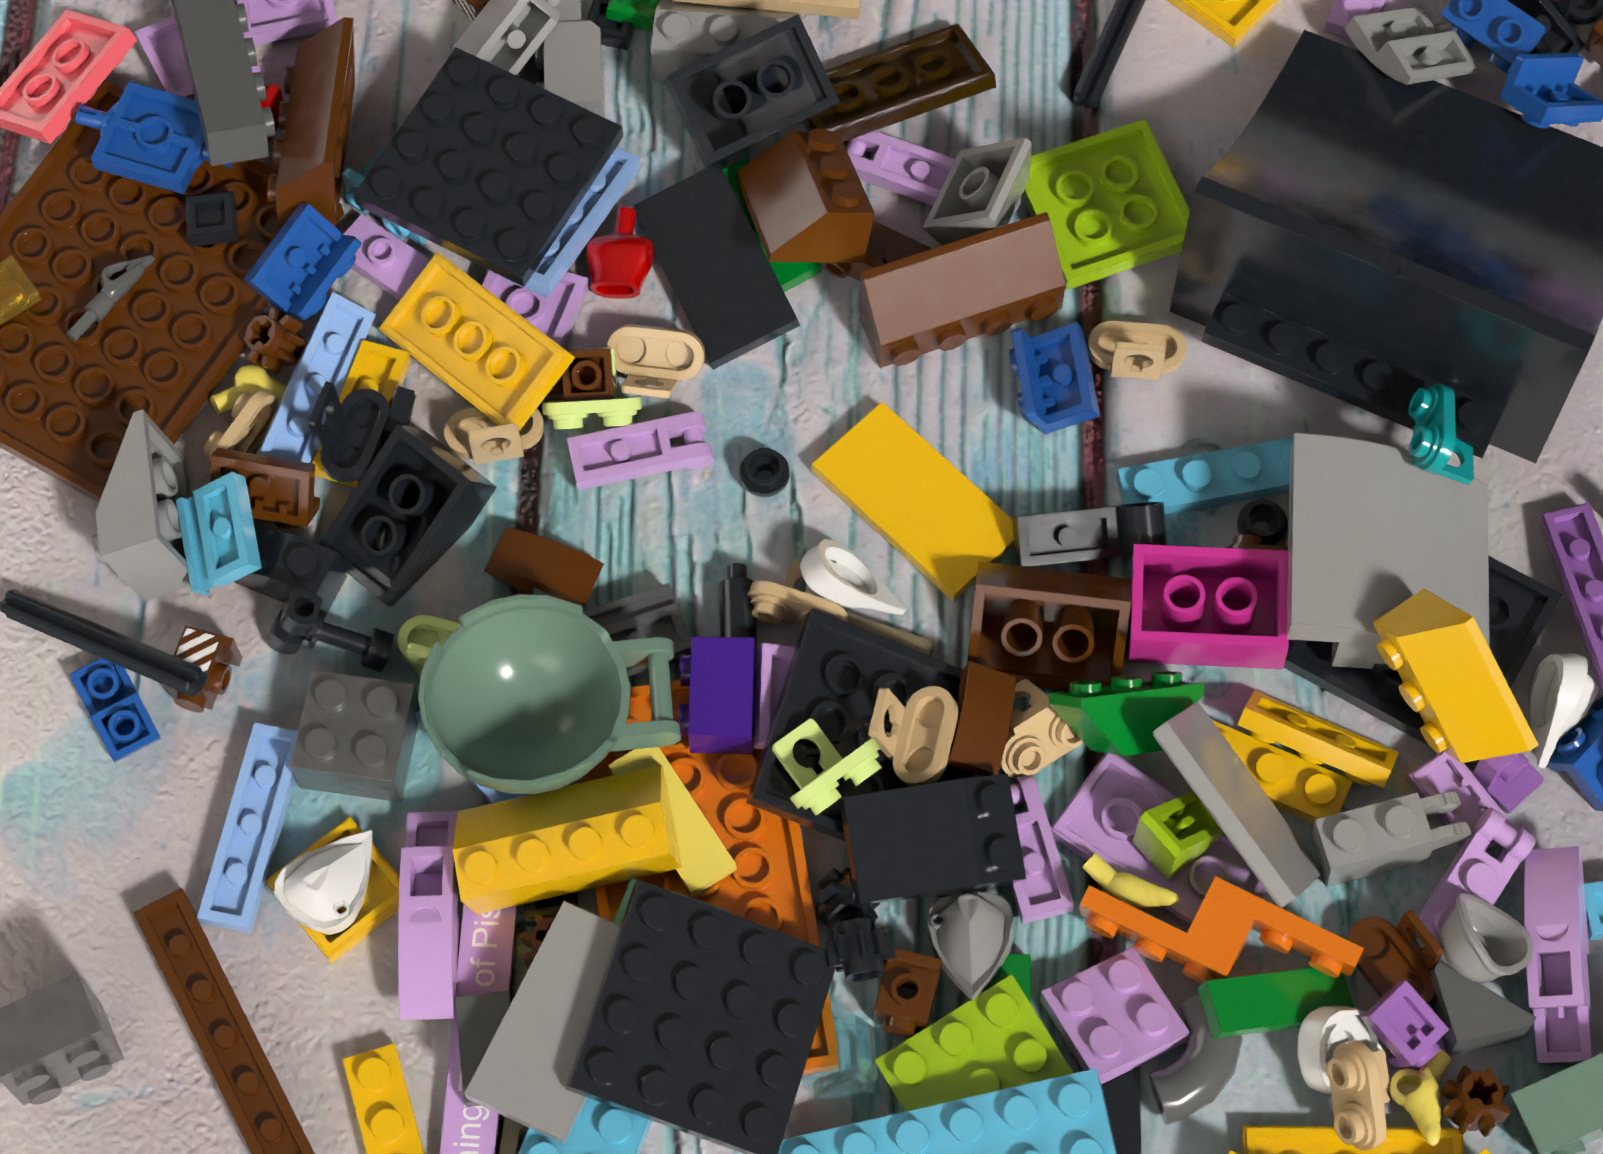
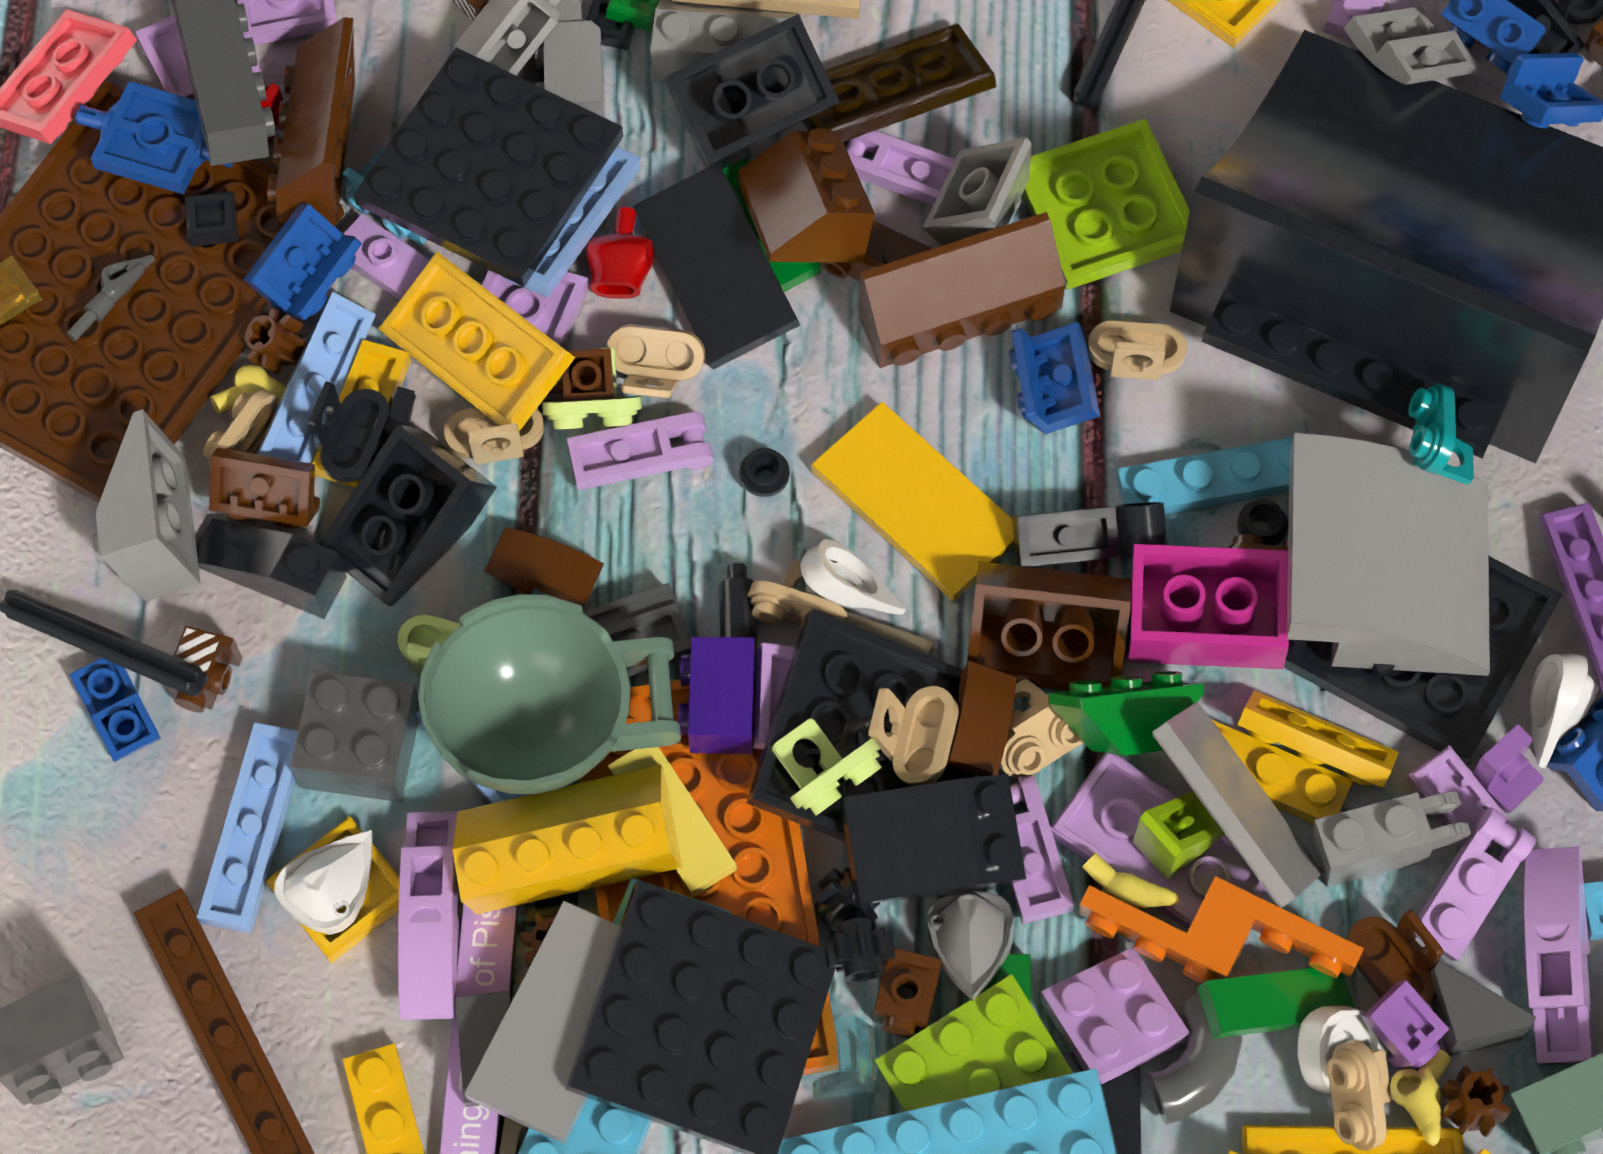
medium azure plate [176,472,262,596] -> none
black bar [267,589,394,673] -> none
yellow slope [1372,588,1538,763] -> none
light grey helmet [1440,893,1533,983] -> none

